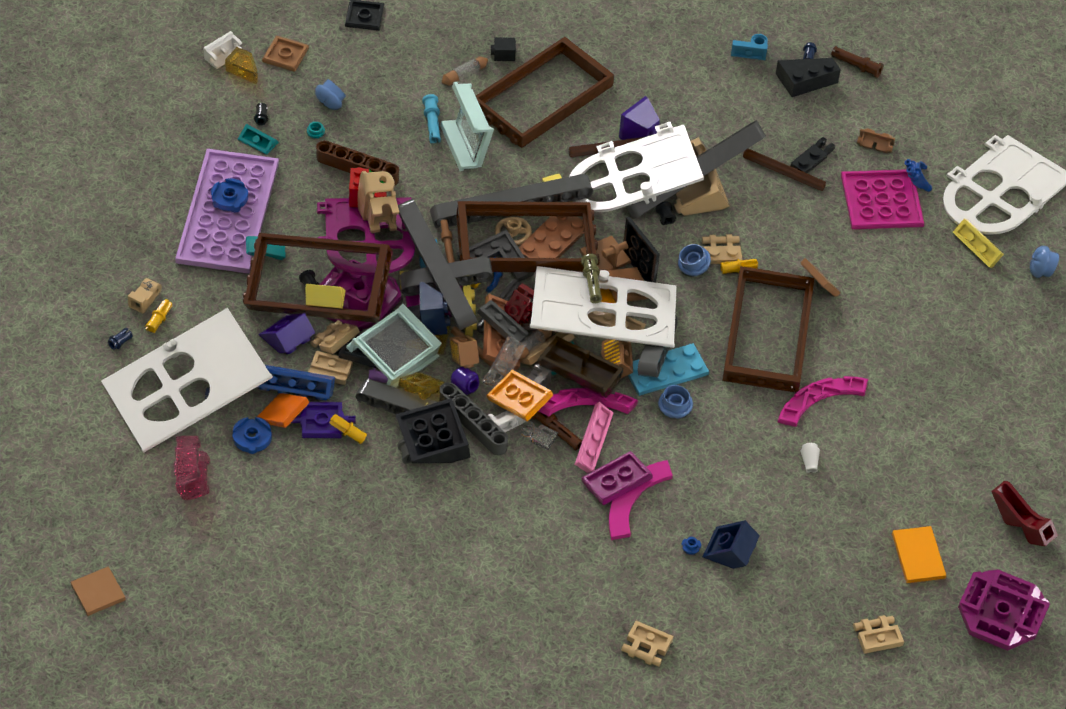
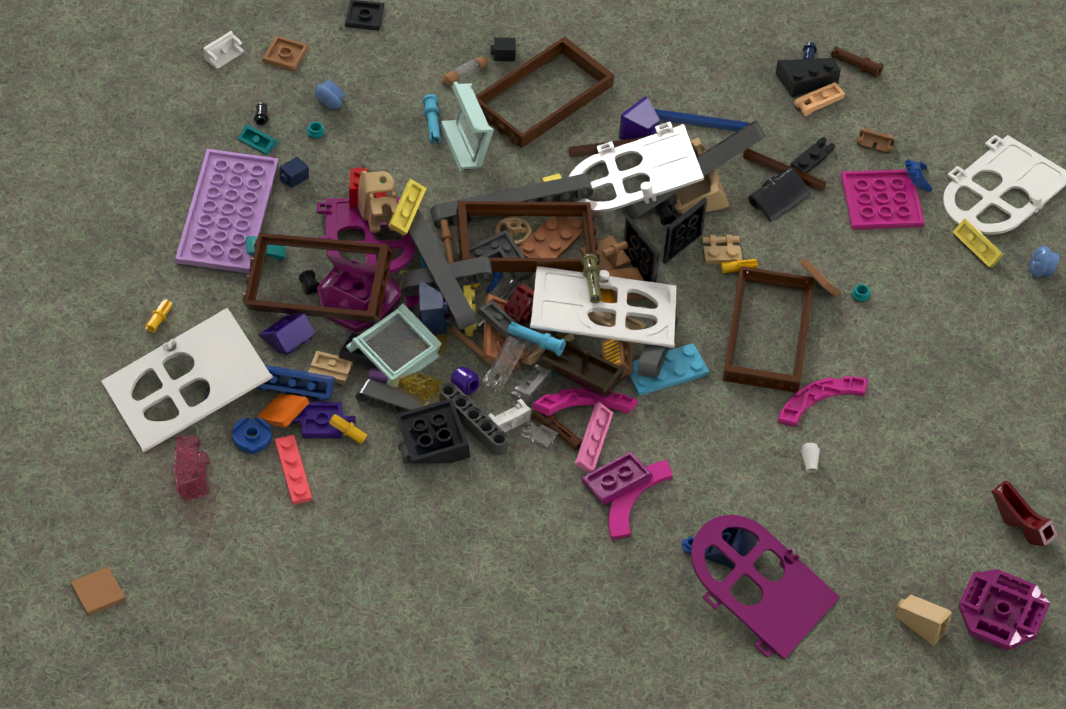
dark blue pin [108,328,133,350] -> none
tan leg [128,278,162,314] -> none
blue plate [211,178,248,213] -> none
clear yellow slope [225,47,258,84] -> none
light yellow slope [305,284,346,309] -> none
tan plate [310,320,360,354] -> none
reddish brown beam [316,140,399,185] -> none
medium nougat brick [449,335,479,368] -> none
light orange tile [486,370,553,422] -> none
tan plate [621,621,673,667] -> none
medium blue piece [658,385,693,419] -> none
medium blue piece [678,244,711,276] -> none
dark azure plate [731,34,768,60] -> none
tan plate [853,615,904,654] -> none
light orange tile [892,526,946,583] -> none
none -> coral plate [275,435,312,505]
none -> dark blue brick [280,156,309,188]
none -> light yellow plate [388,179,427,235]
none -> medium azure pin [507,322,566,356]
none -> blue axle [654,109,749,131]
none -> black slope [663,197,707,264]
none -> magenta door [691,515,840,659]
none -> black panel [748,168,811,222]
none -> light nougat plate [794,82,845,116]
none -> teal plate [852,284,871,302]
none -> tan slope [895,595,952,646]

